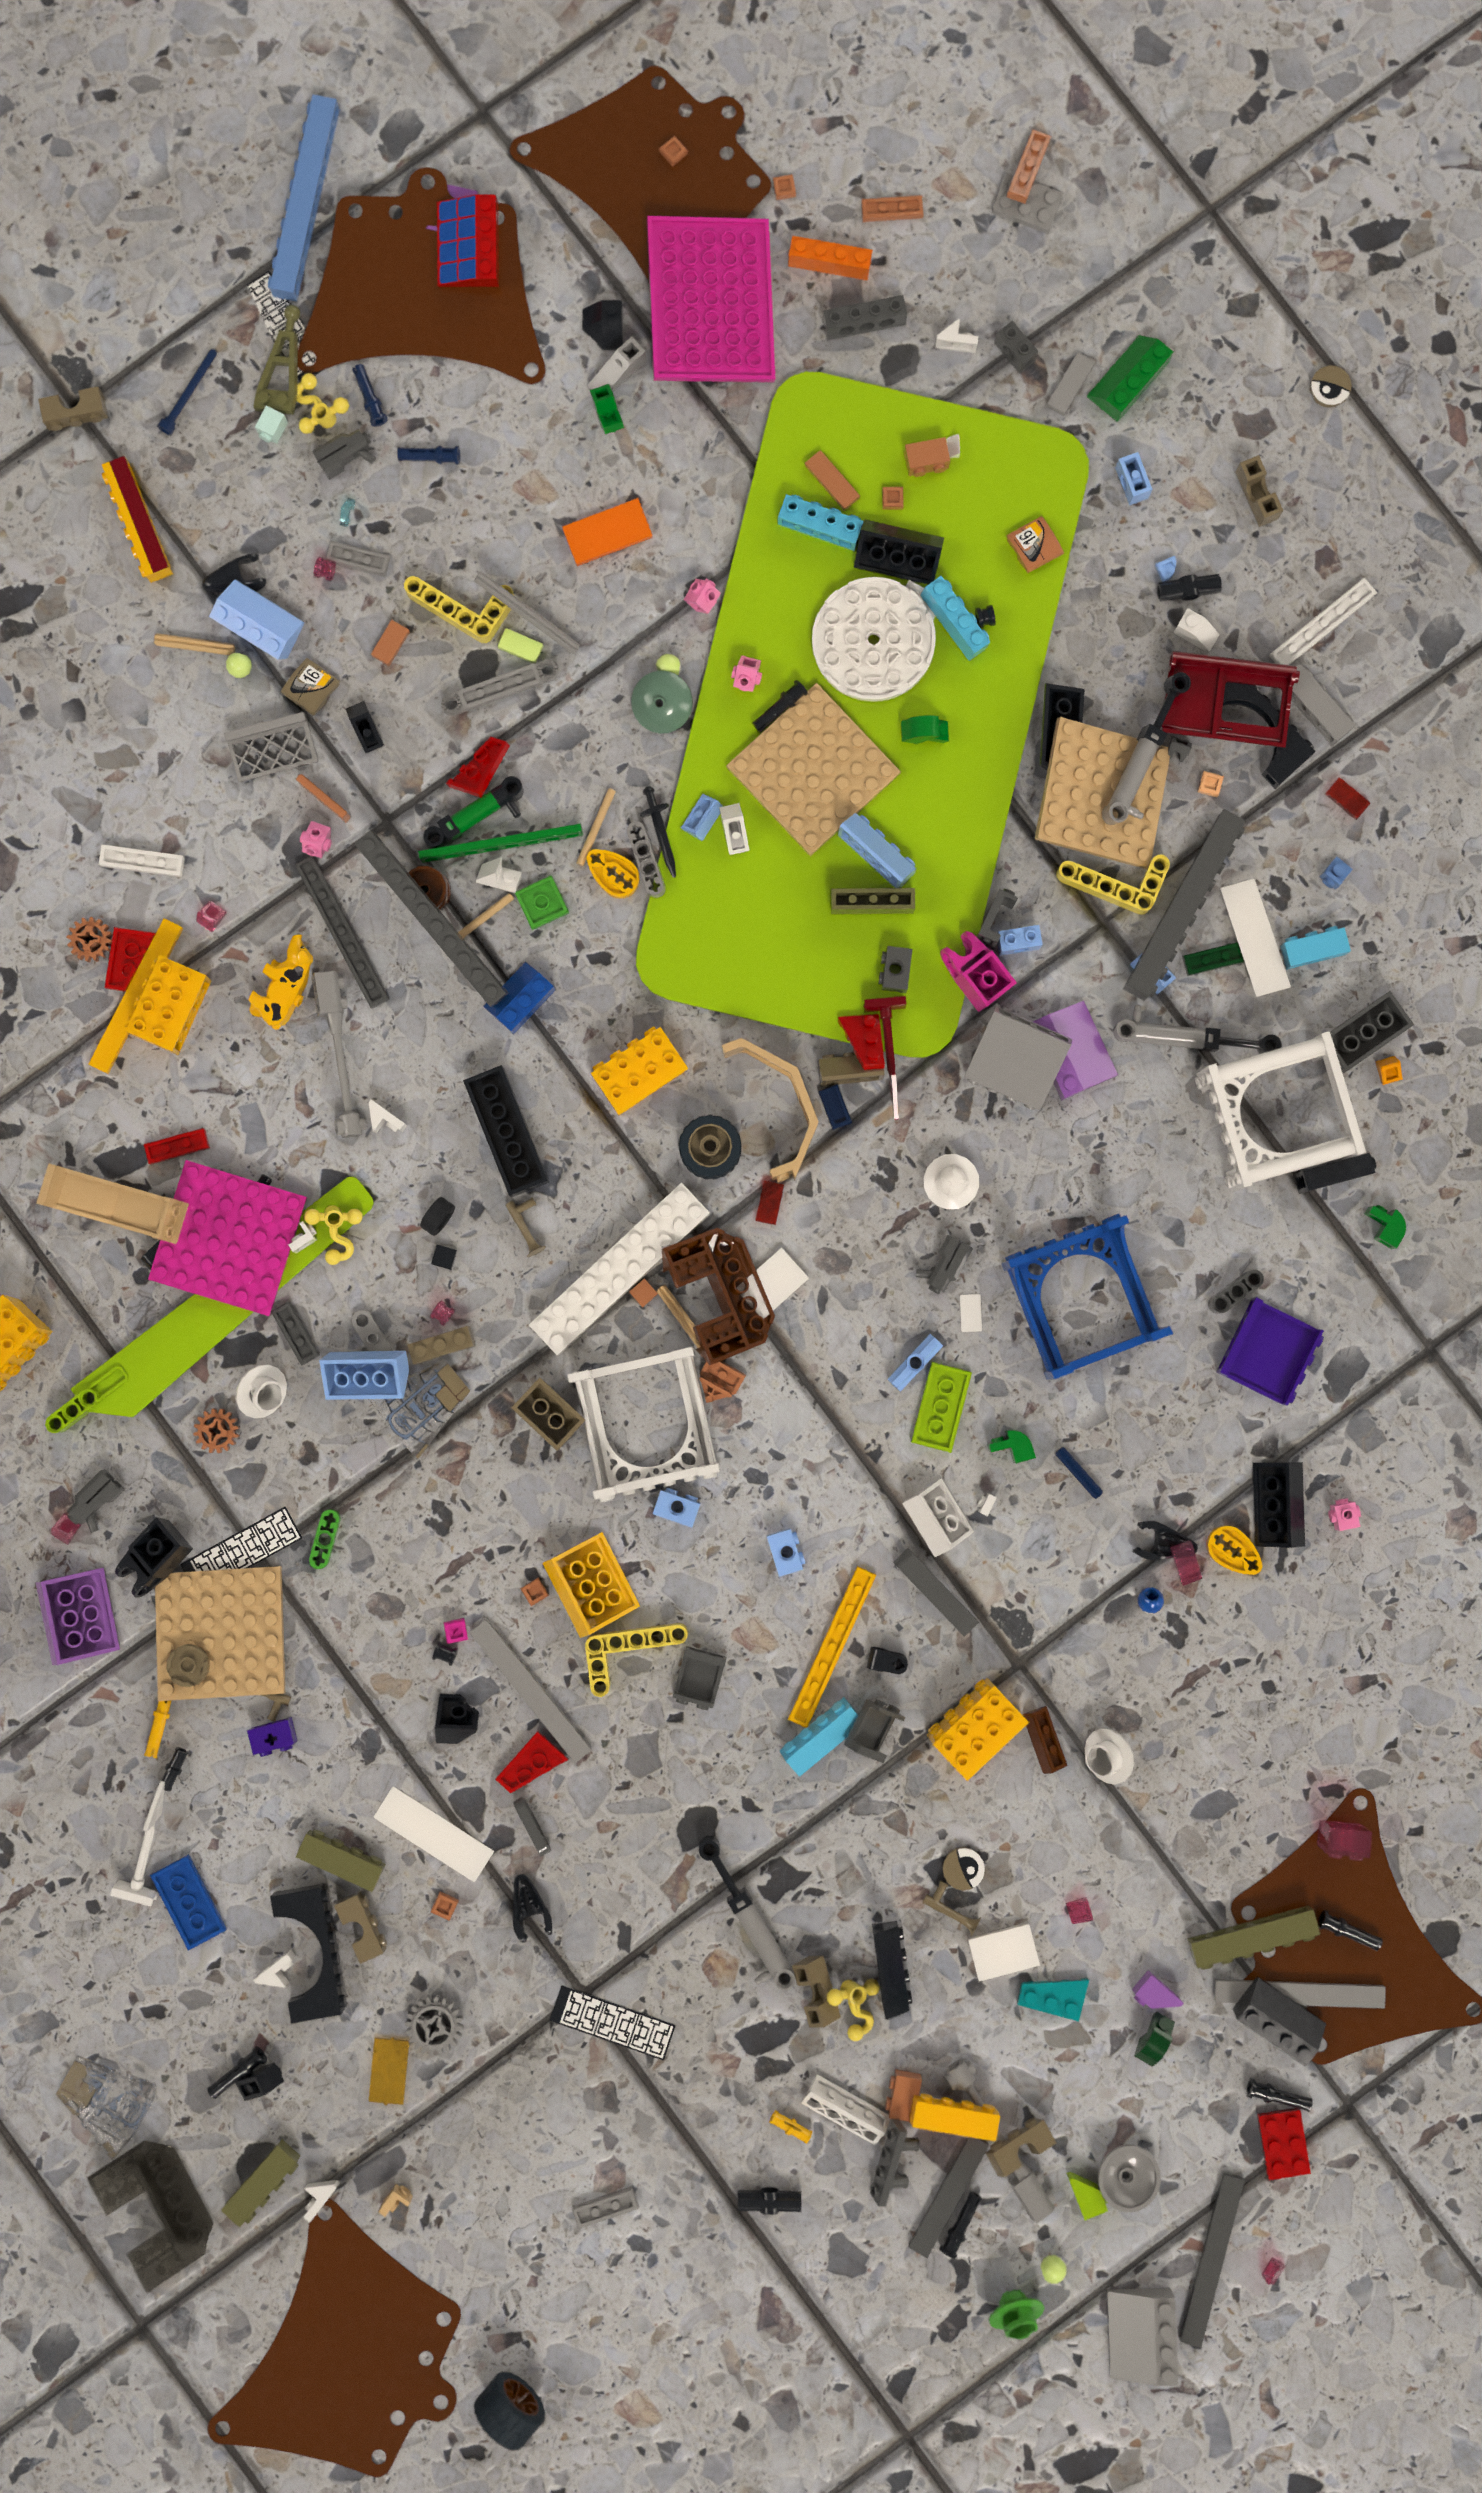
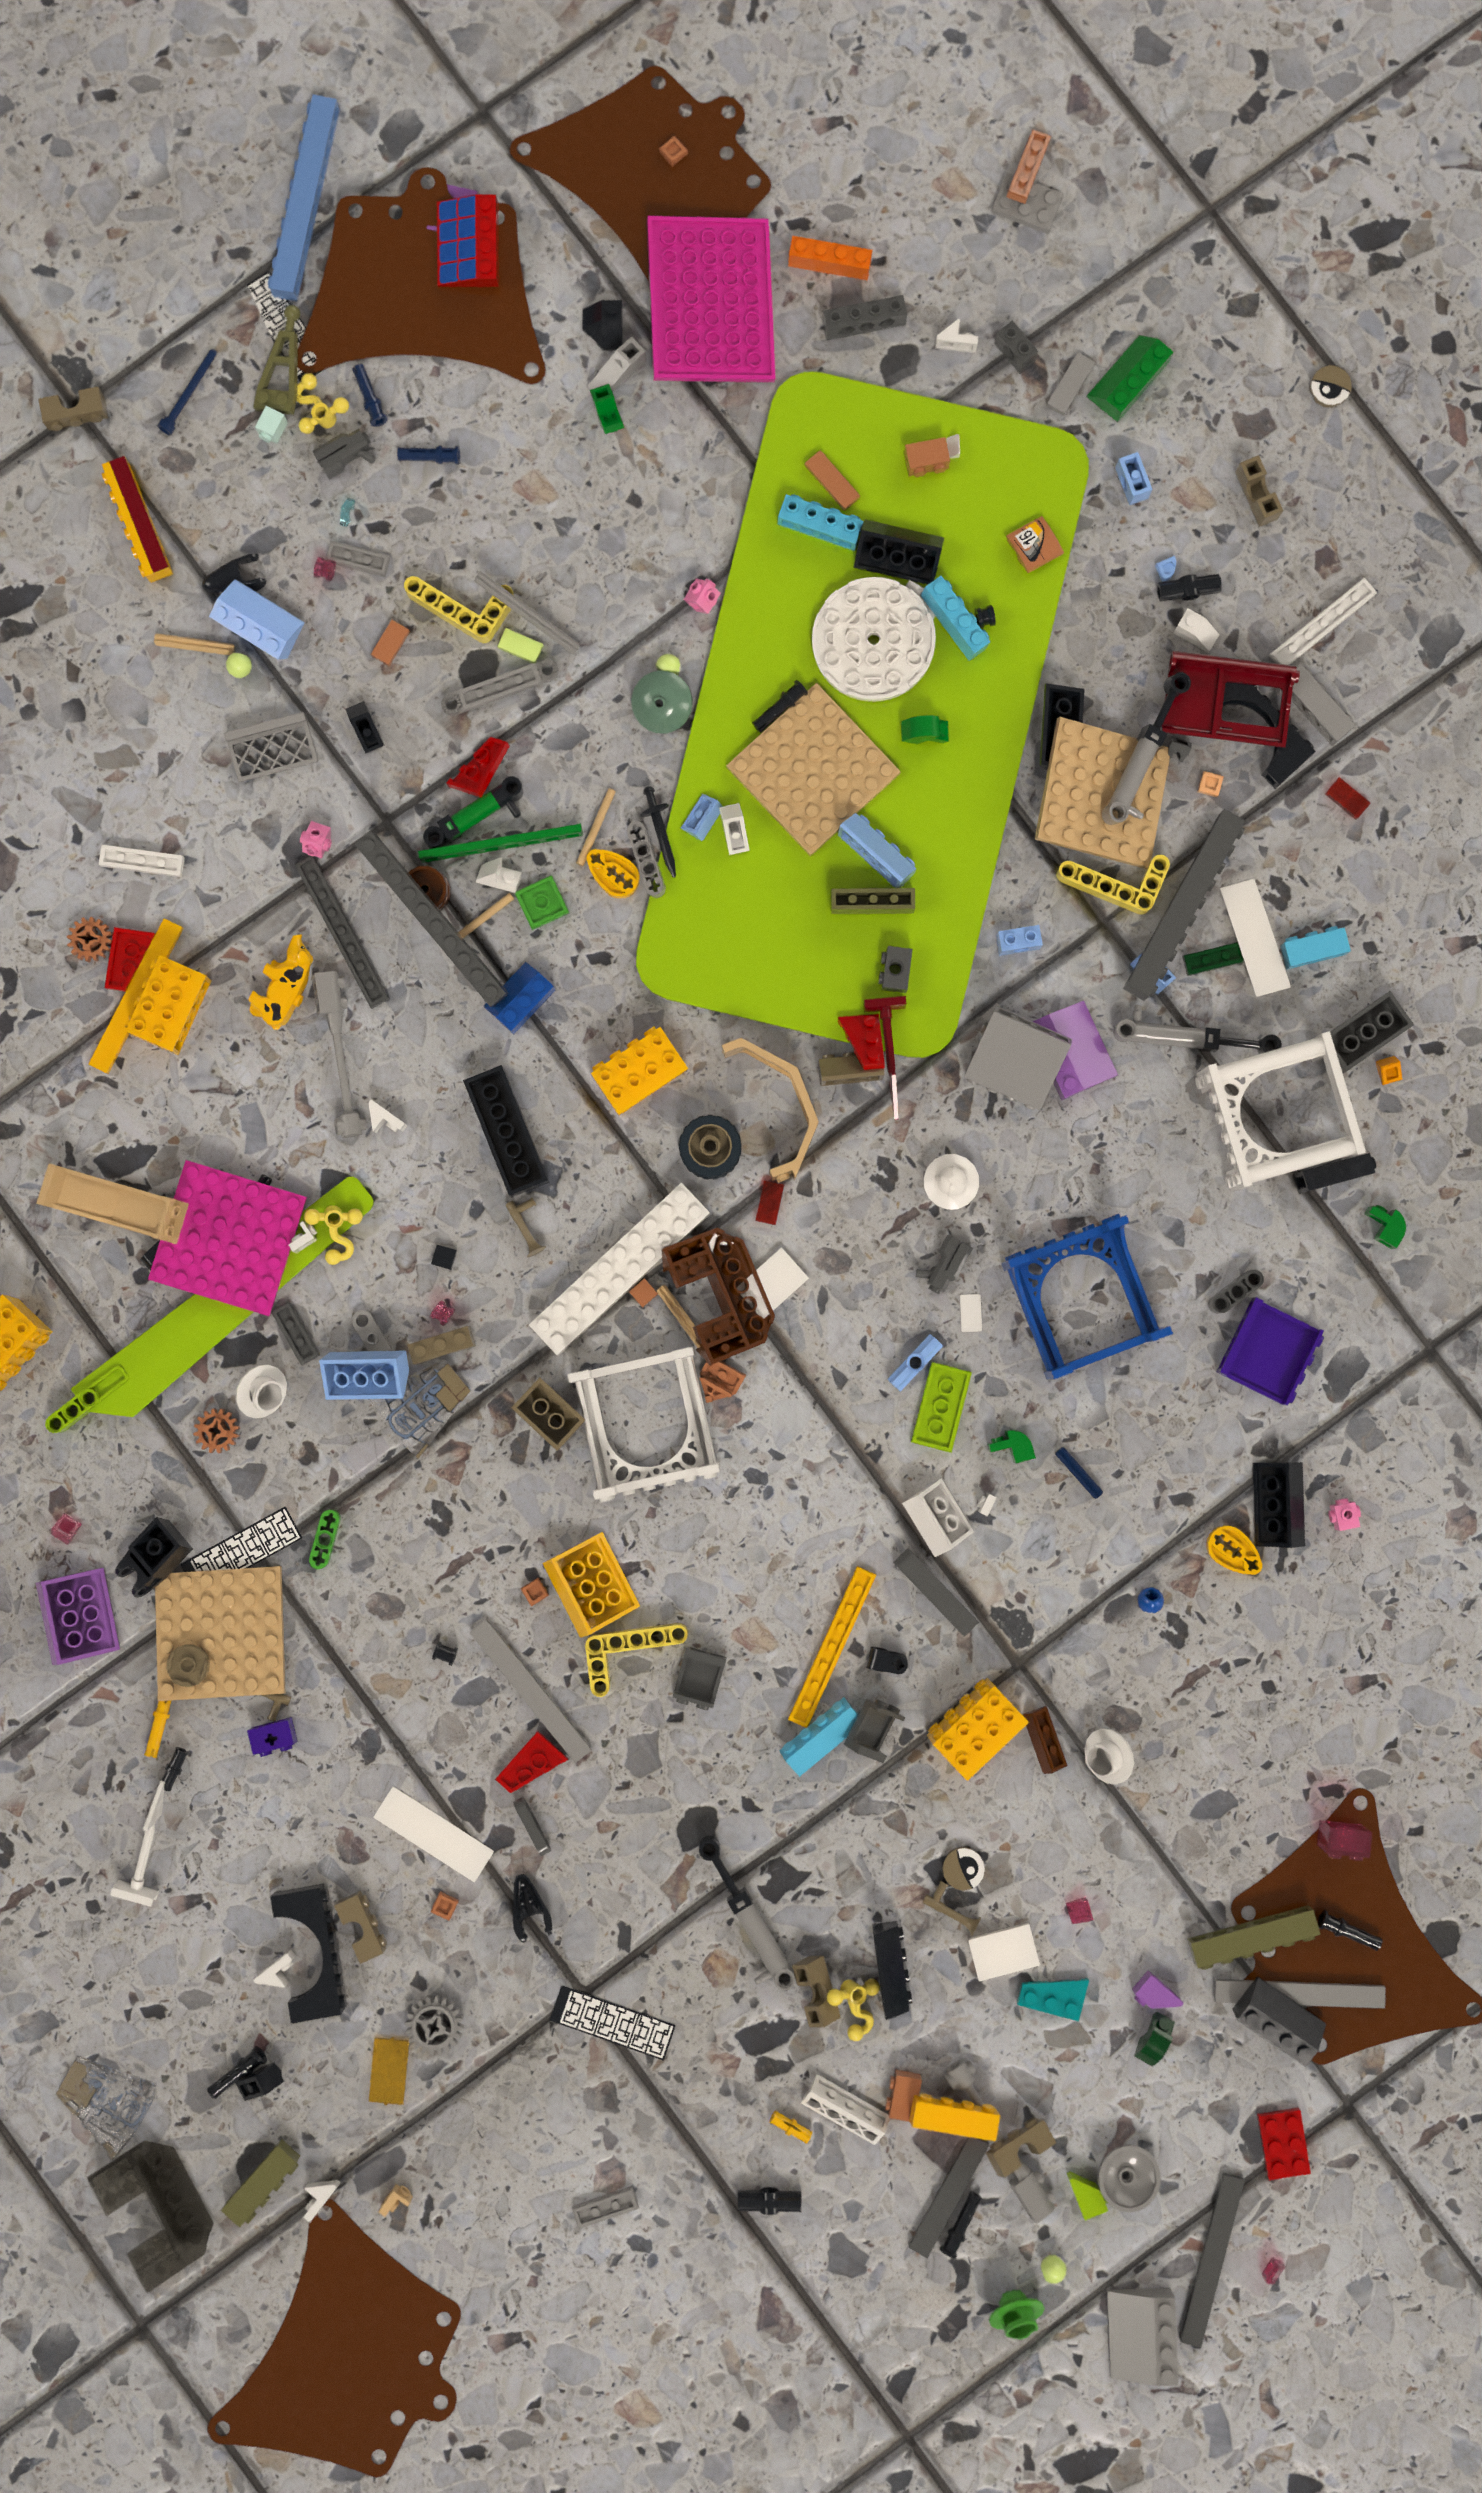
dark grey piece [67,1469,125,1533] -> none
red tile [143,1128,210,1165] -> none
blue tile [150,1854,227,1951] -> none
clear pink slope [196,901,227,932] -> none
dark tan slope [281,658,340,716] -> none
nougat tile [296,774,350,823] -> none
olive brick [296,1829,386,1892] -> none
black tyre [420,1197,455,1236] -> none
black slope [435,1694,479,1744] -> none
dark pink tile [443,1618,468,1644] -> none
black wheel [474,2372,545,2450] -> none
orange tile [562,498,653,566] -> none
light blue brick [653,1487,701,1528] -> none
bright pink brick [731,655,762,692] -> none
light blue brick [767,1528,806,1577] -> none
nougat tile [773,174,796,200] -> none
dark blue tile [818,1084,852,1130] -> none
nougat tile [861,195,923,222] -> none
dark grey plate [870,2119,920,2207] -> none
nougat tile [882,487,903,510] -> none
dark pink brick [940,931,1017,1012] -> none
dark grey panel [977,889,1018,950] -> none
black animal [1132,1521,1198,1560] -> none
clear pink tile [1170,1540,1202,1586] -> none
black pin [1246,2078,1313,2112] -> none
medium blue bracket [1320,857,1353,890] -> none

